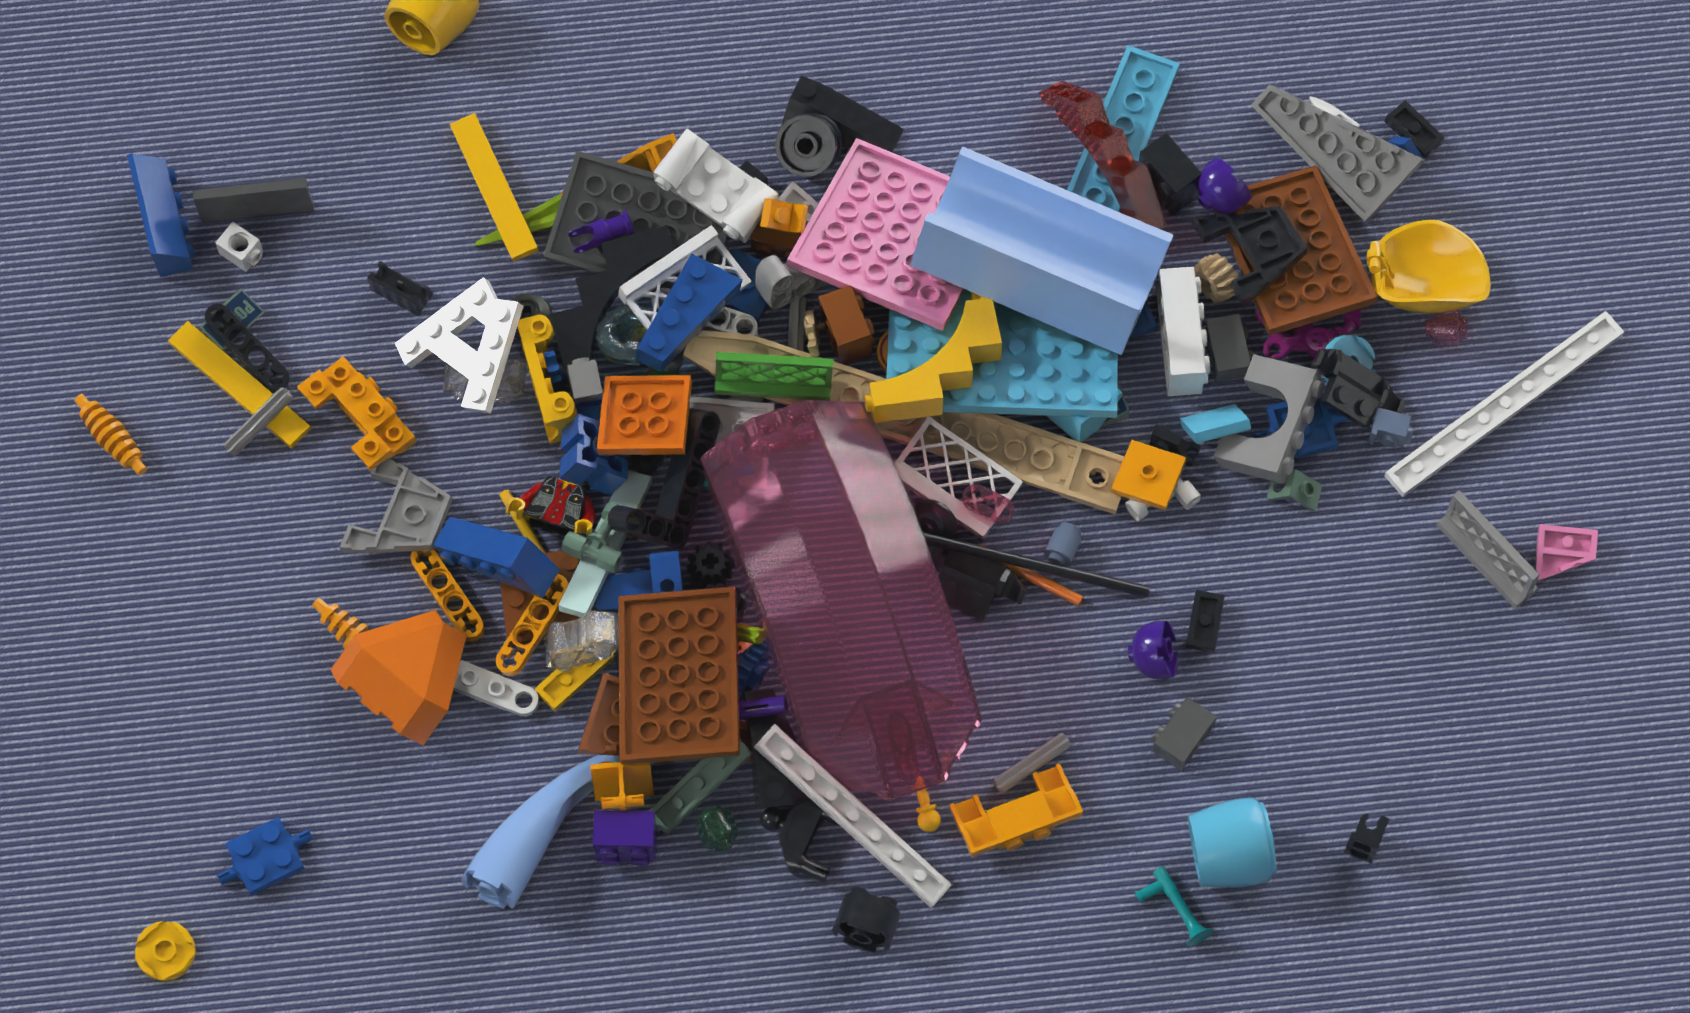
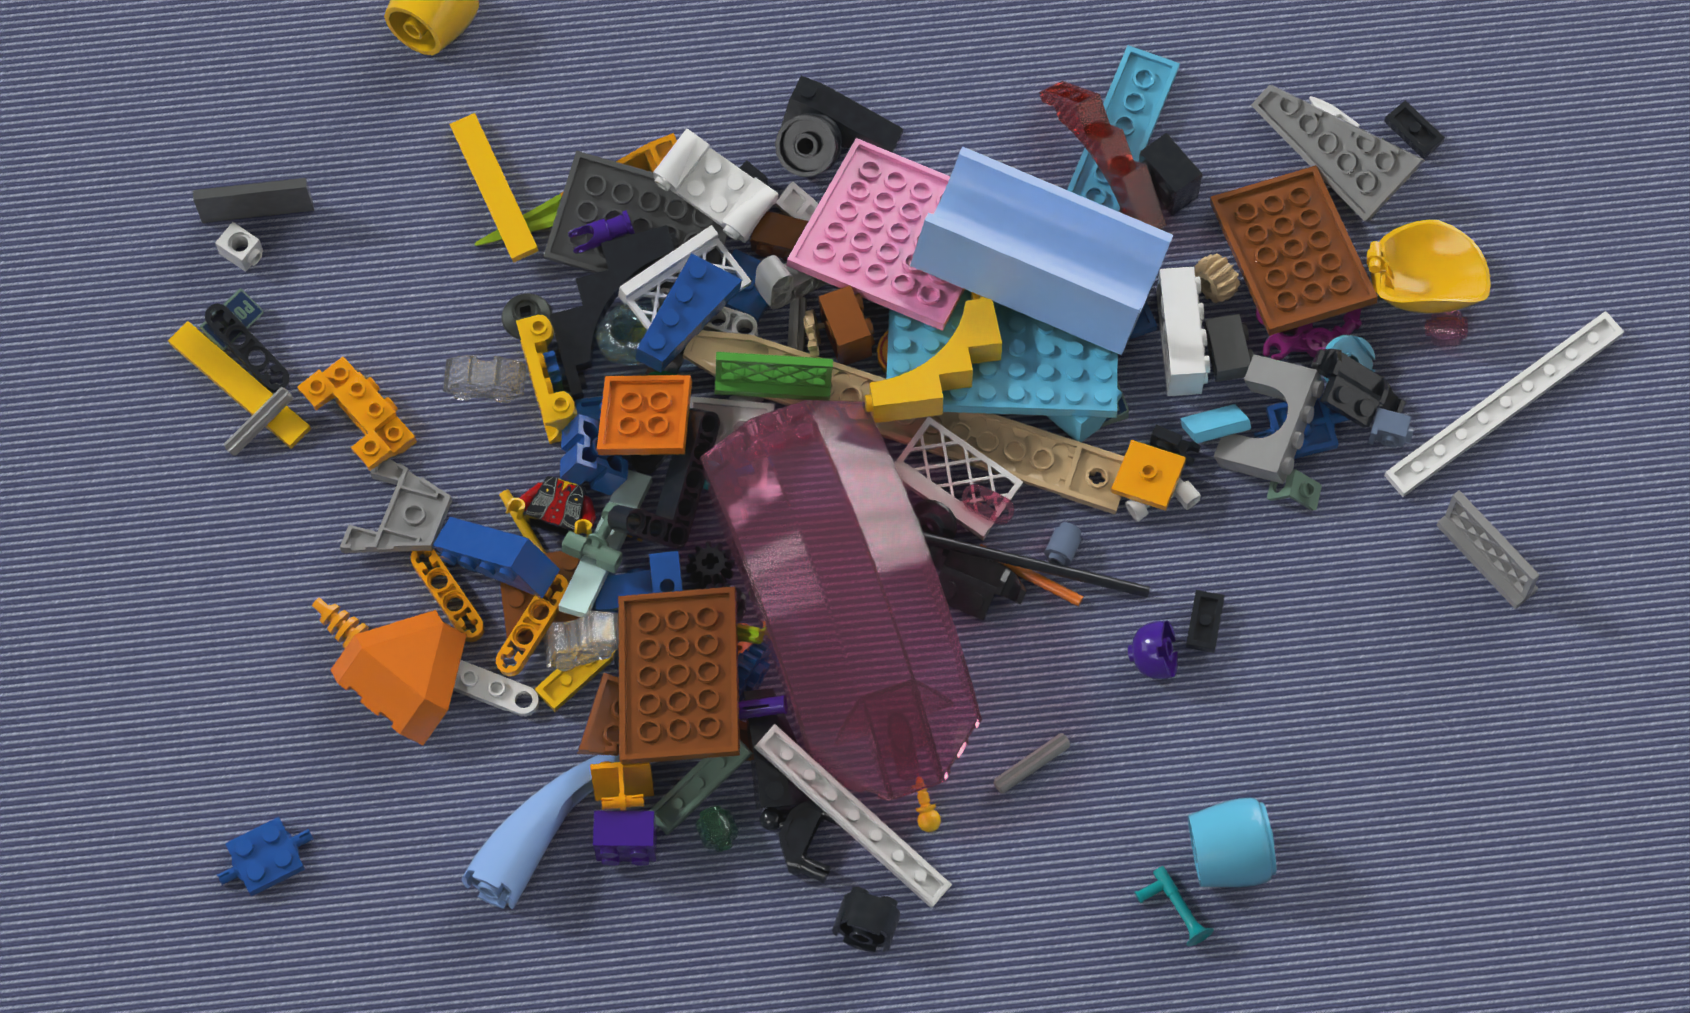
light orange piece [74,394,147,476] -> none
blue slope [127,153,196,278] -> none
yellow tile [135,921,196,981] -> none
black hinge [367,261,433,316] -> none
white plate [395,277,523,414] -> none
light grey brick [567,357,603,404] -> none
light orange bracket [760,198,808,233] -> none
light orange bracket [949,763,1083,858] -> none
dark grey brick [1151,697,1217,771] -> none
black wing [1192,206,1307,306] -> none
dark purple cylinder [1196,157,1252,214] -> none
black hinge [1344,813,1390,864] -> none
blue tile [1388,136,1424,159] -> none
bright pink wing [1535,524,1598,581] -> none

